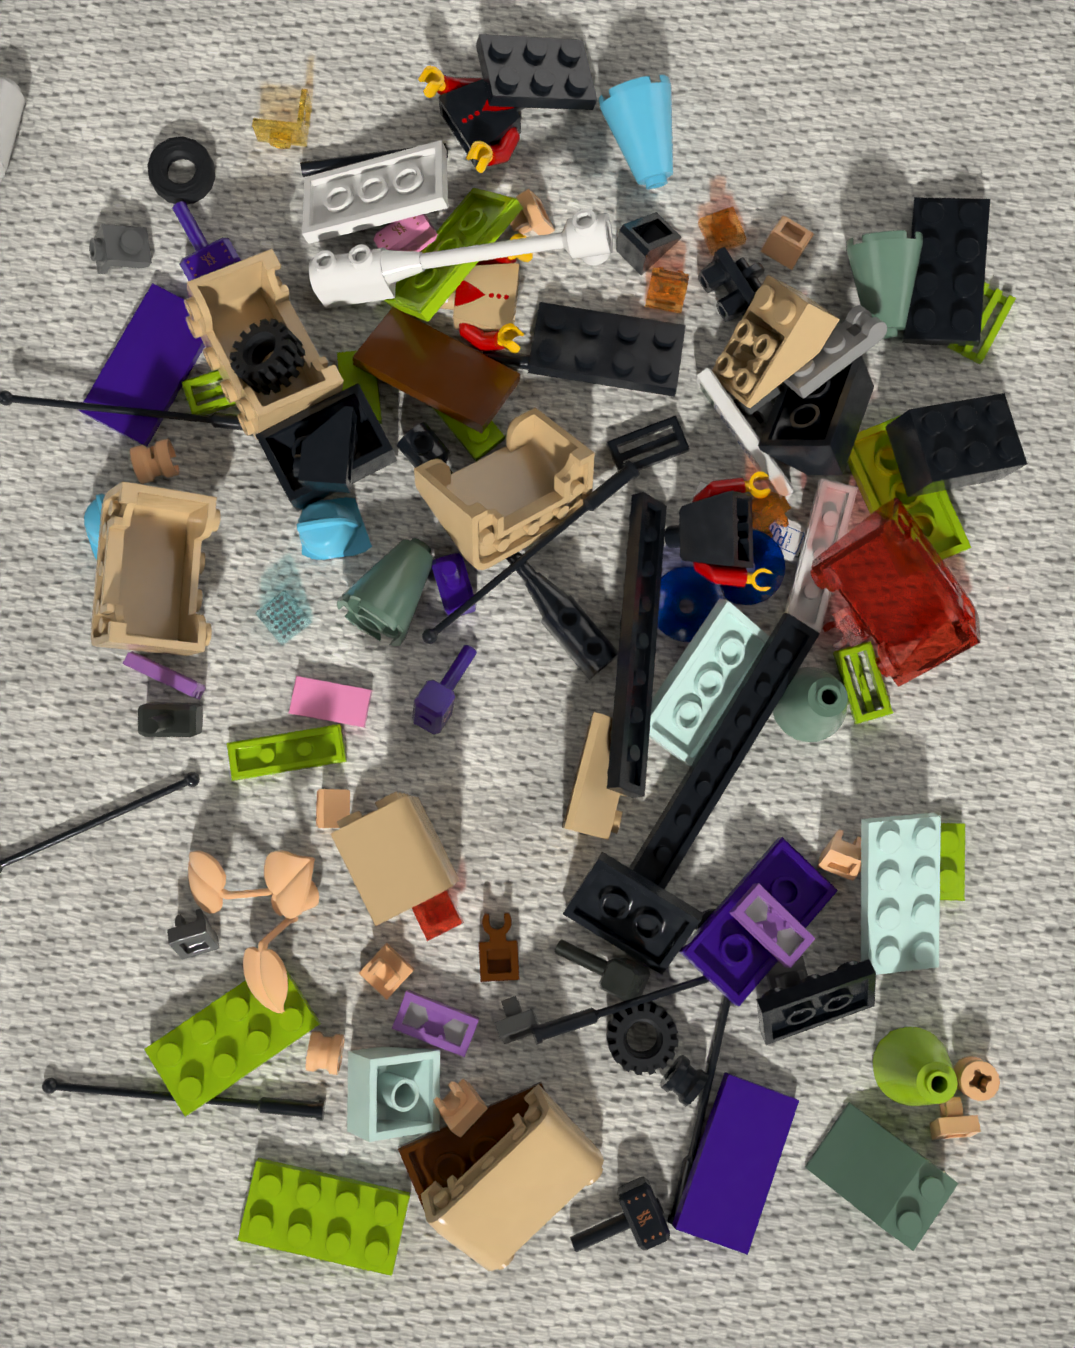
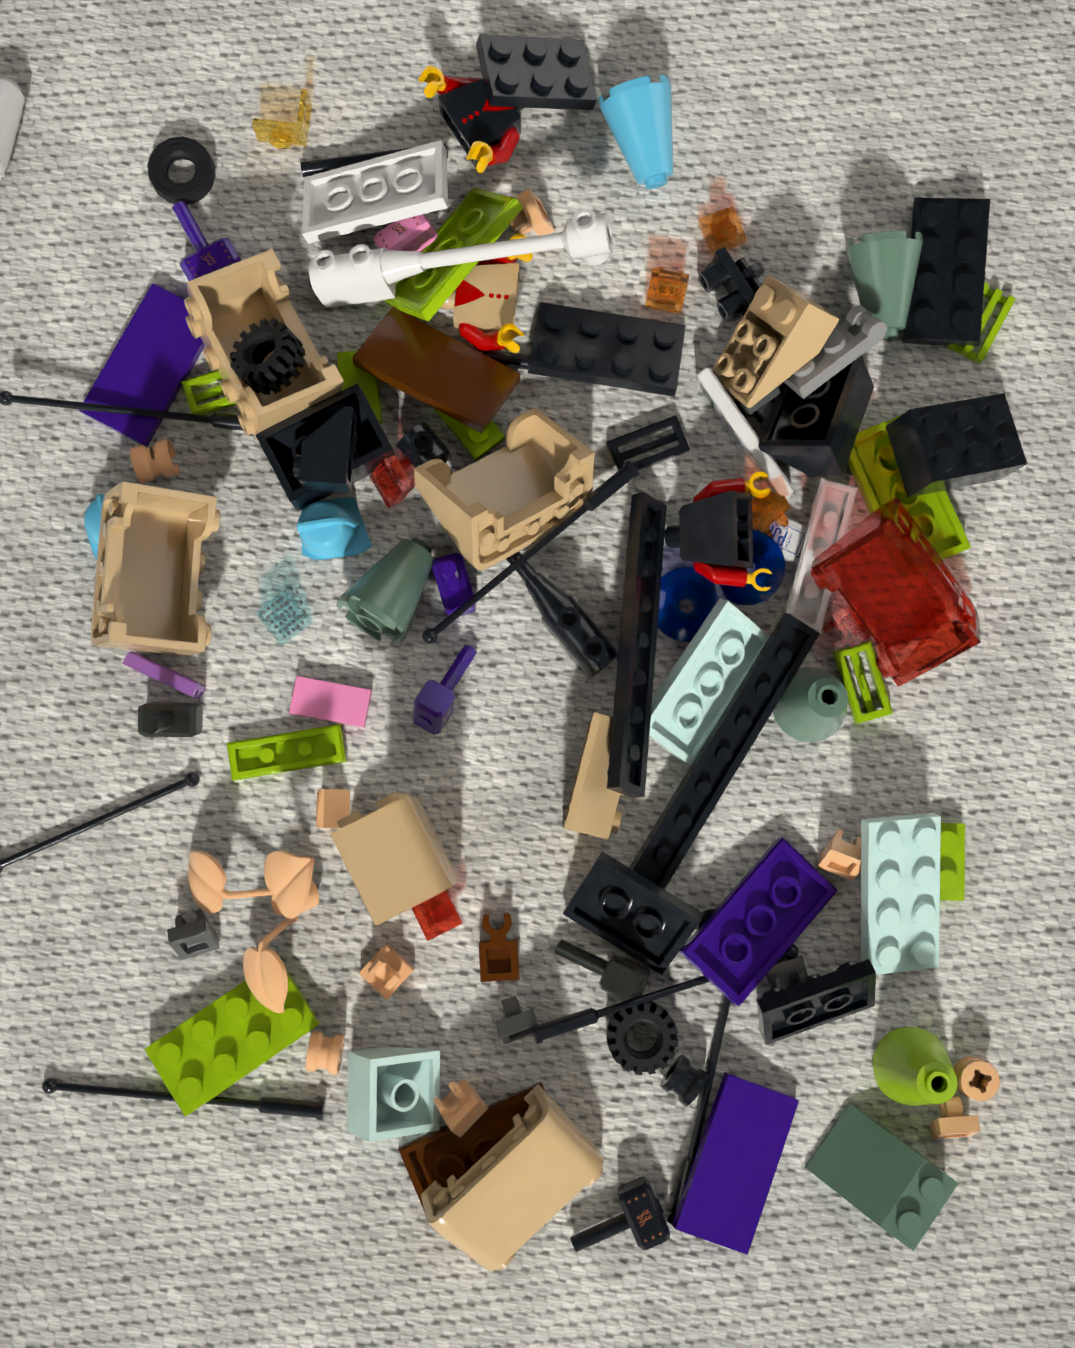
dark grey bracket [89,224,152,274] -> none
lime plate [237,1158,411,1276] -> none
medium lavender piece [392,989,479,1057] -> none
black slope [616,212,682,276] -> none
medium lavender piece [729,883,816,968] -> none
light nougat slope [761,216,814,270] -> none
none -> clear red tile [369,455,416,508]

